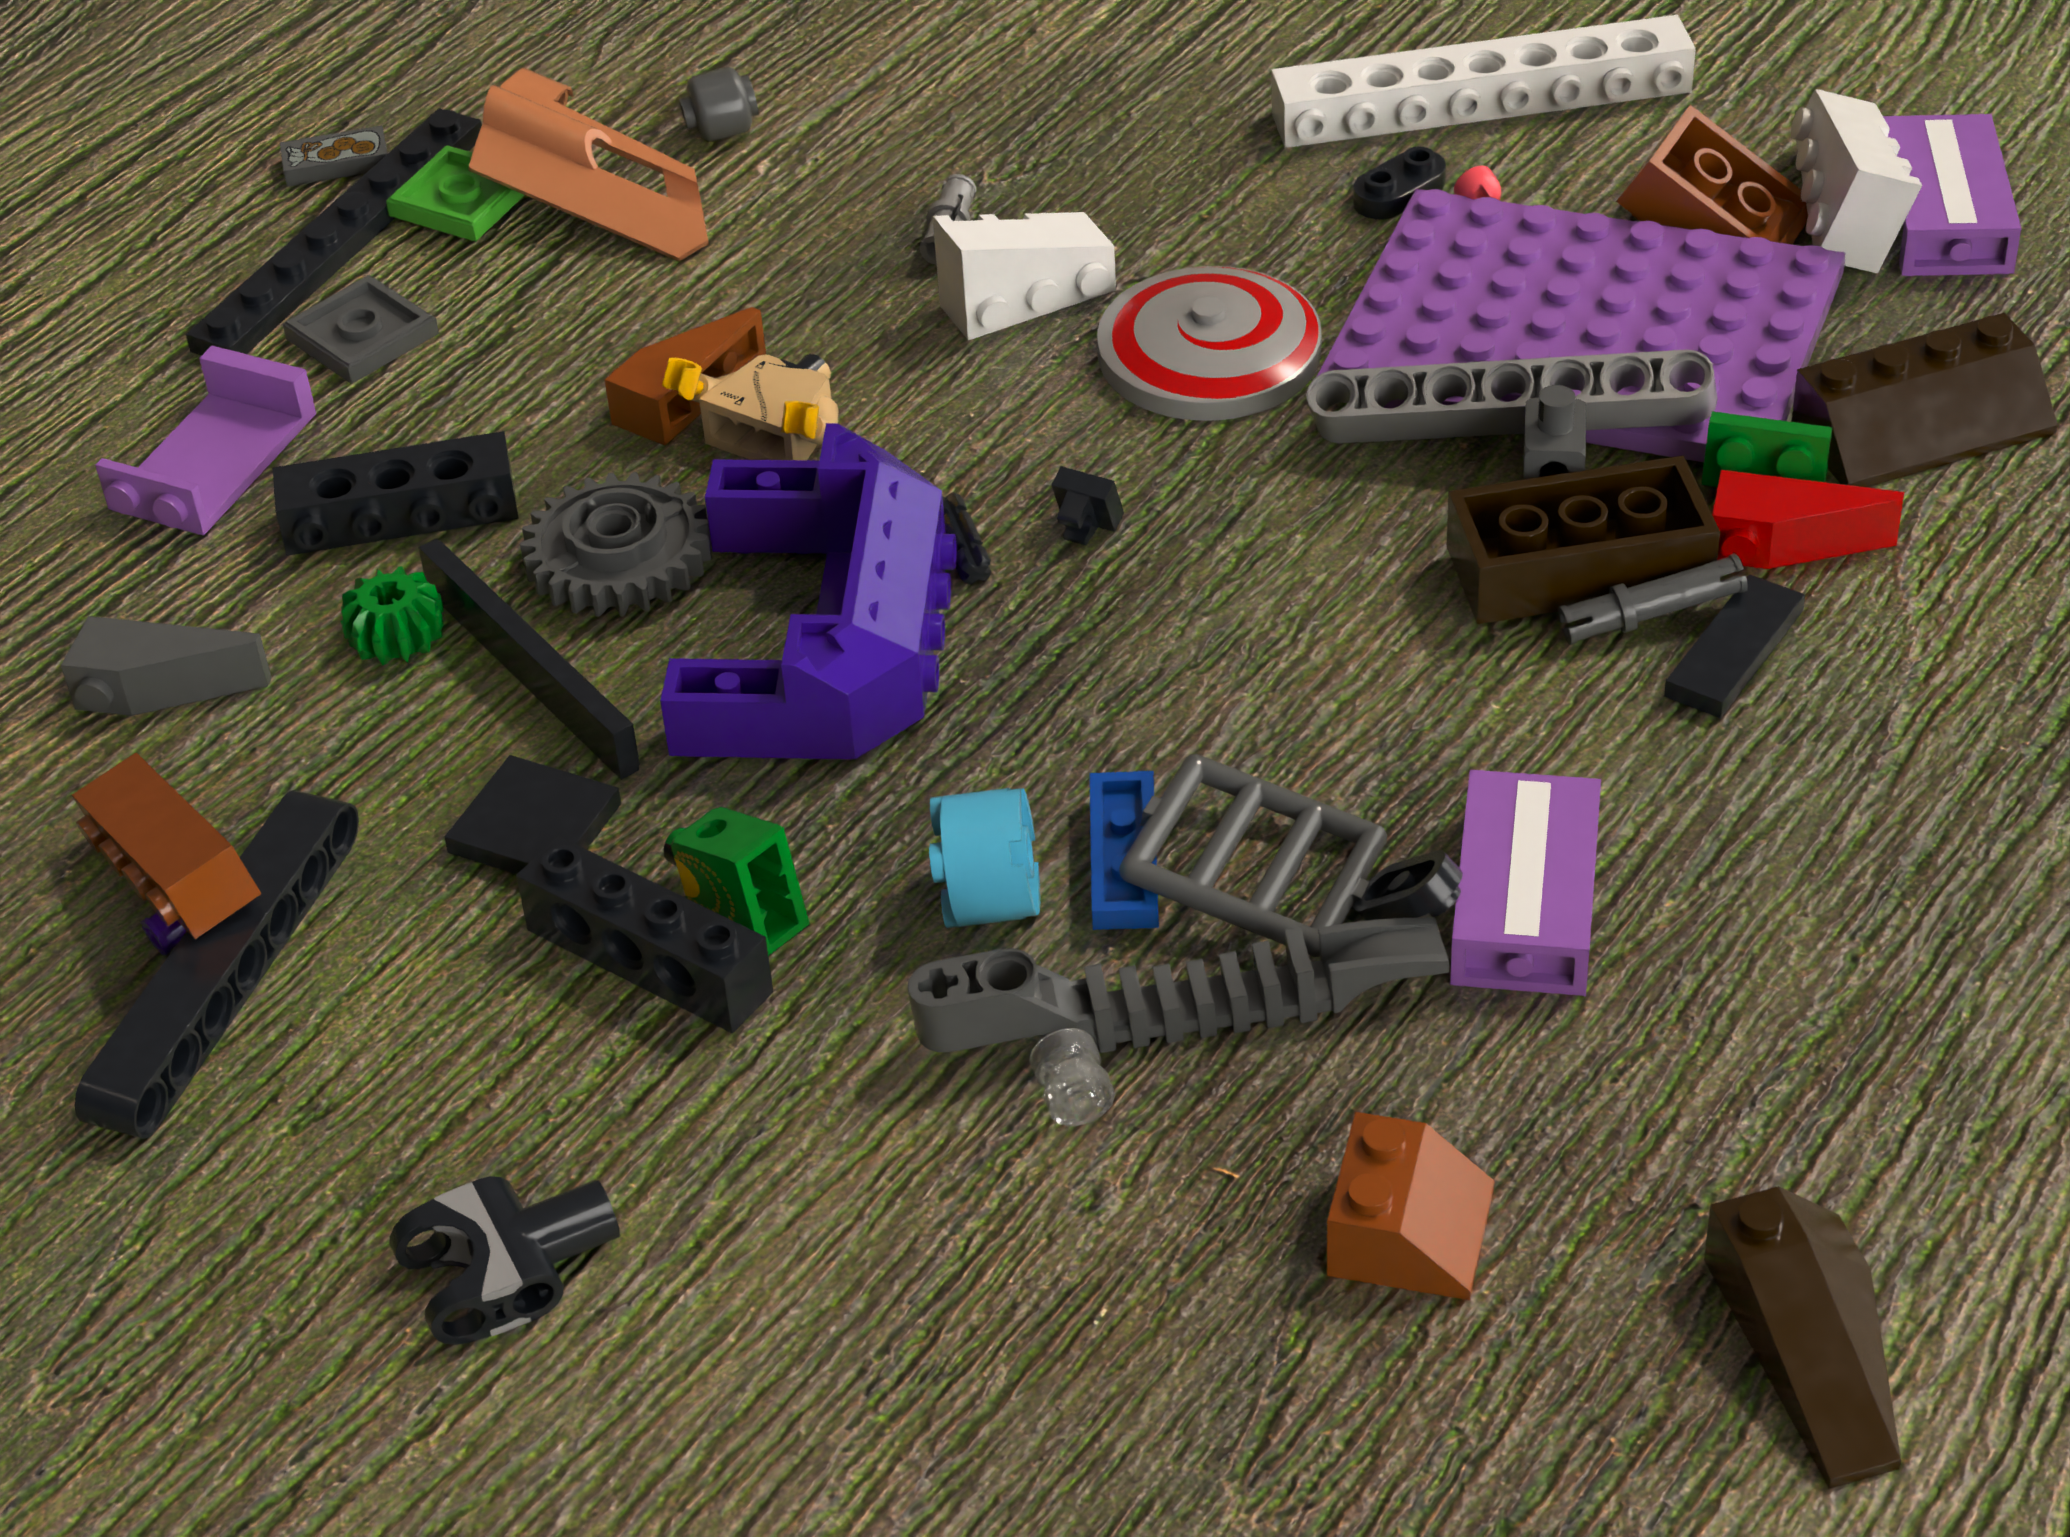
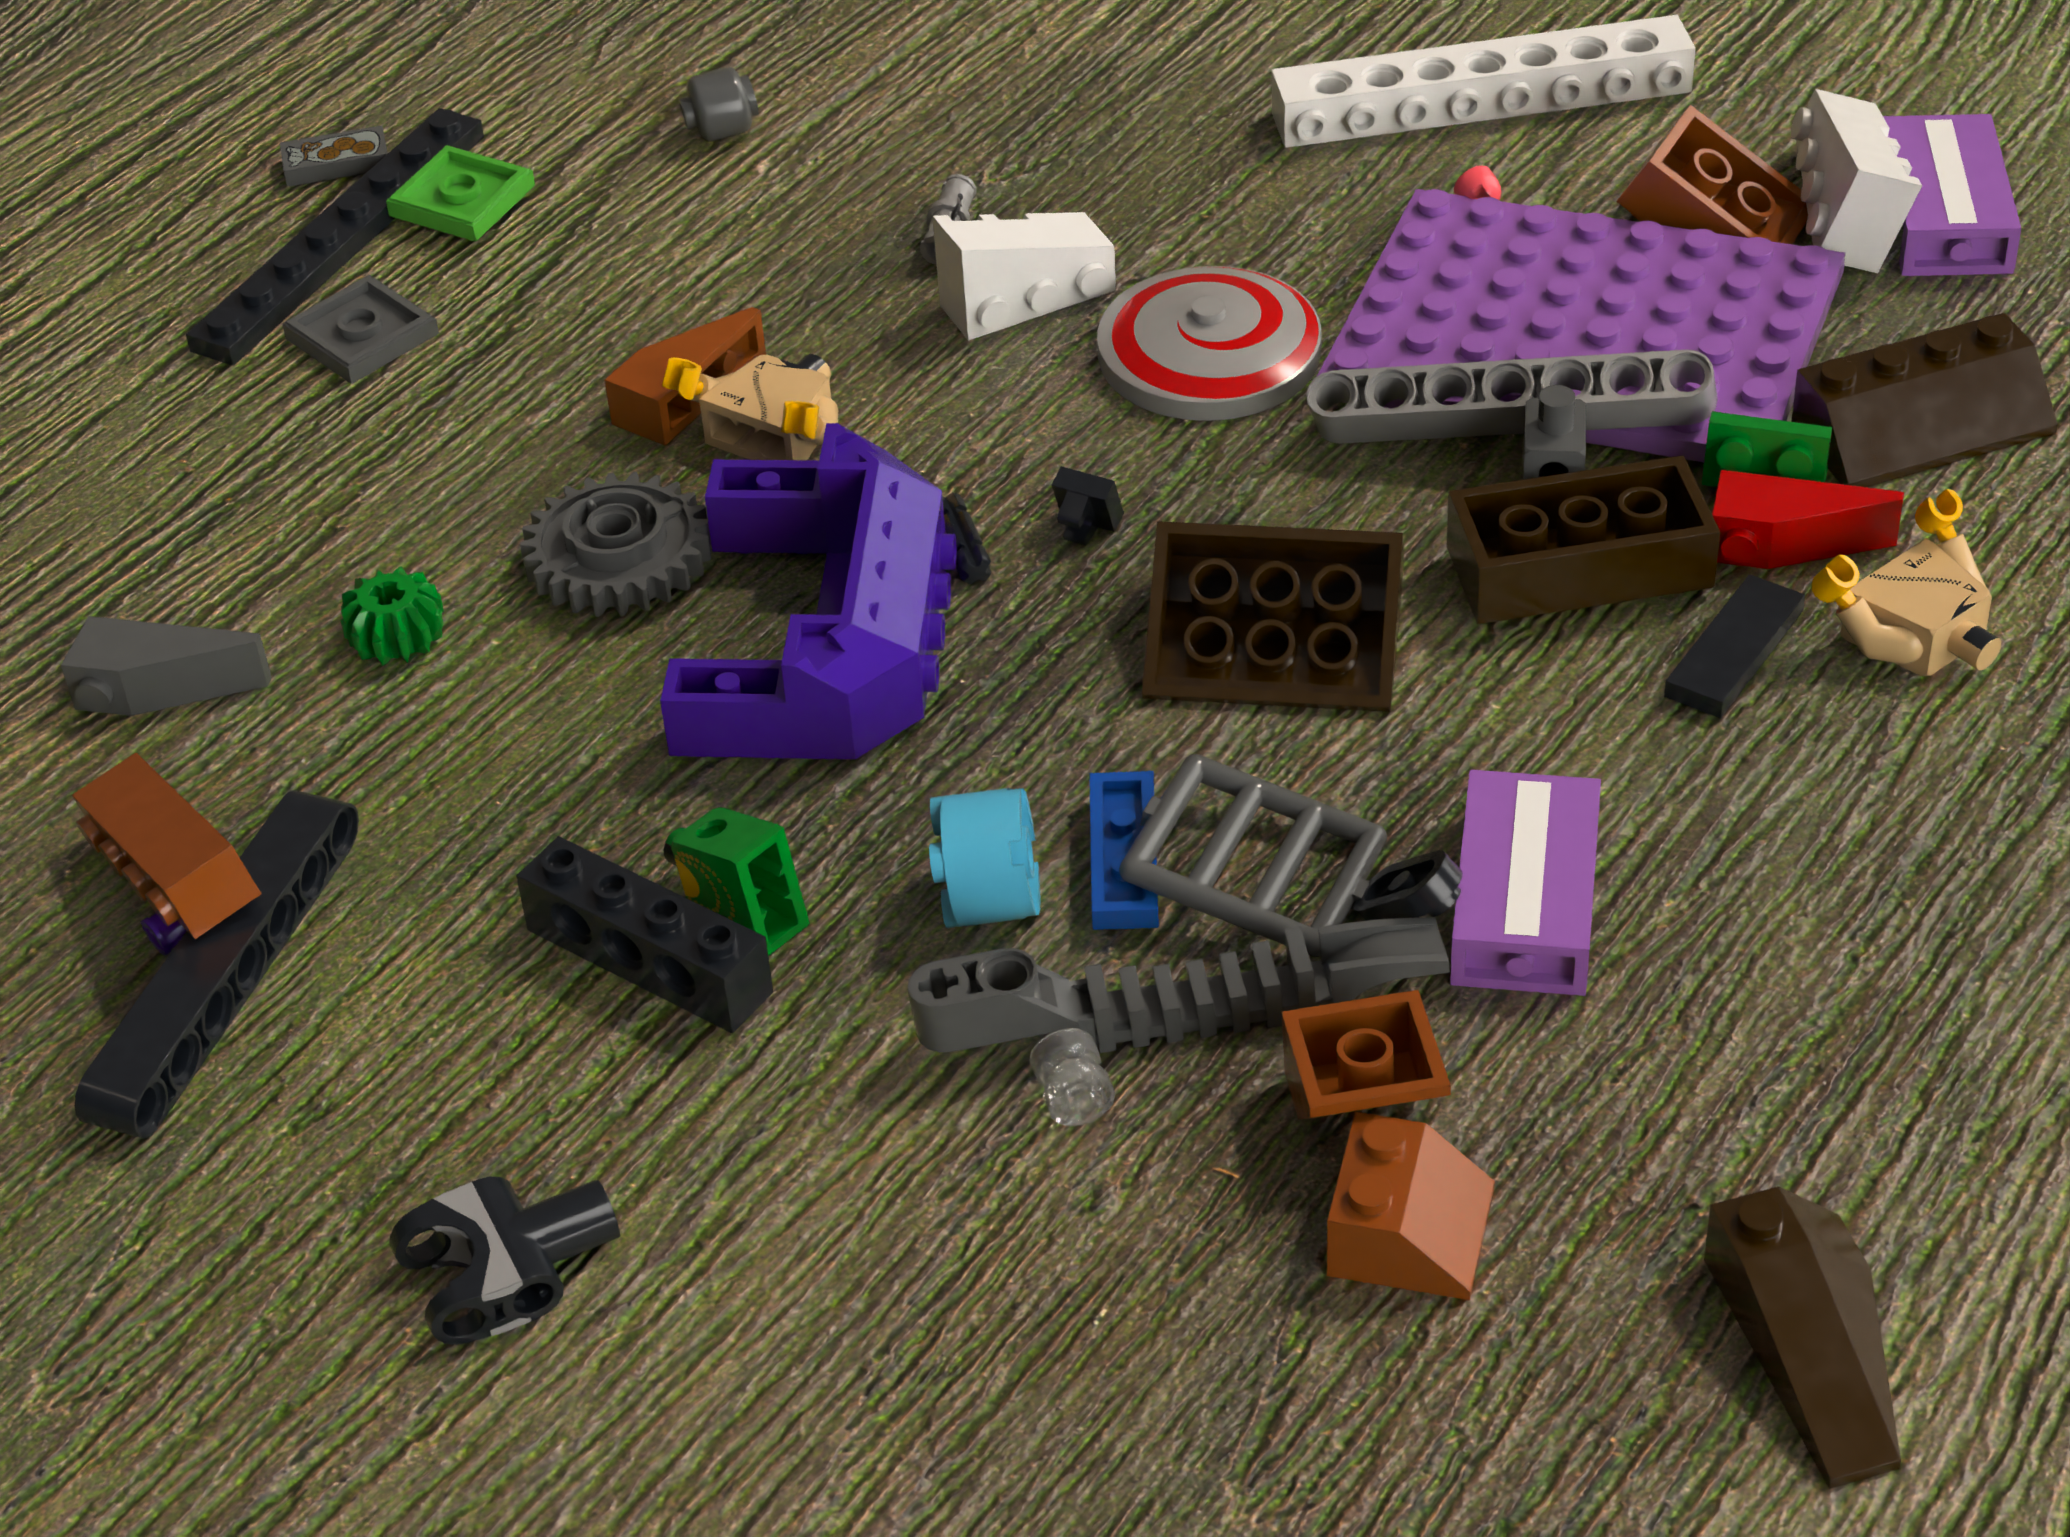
medium lavender panel [95,346,316,536] -> none
black brick [272,431,519,556] -> none
black tile [418,539,640,780] -> none
black tile [444,755,622,874] -> none
nougat panel [468,68,709,261] -> none
black plate [1353,146,1446,220] -> none
dark grey pin [1558,553,1748,645] -> none
none -> dark brown slope [1142,521,1404,712]
none -> dark orange slope [1281,990,1451,1120]
none -> tan torso [1812,489,2001,676]

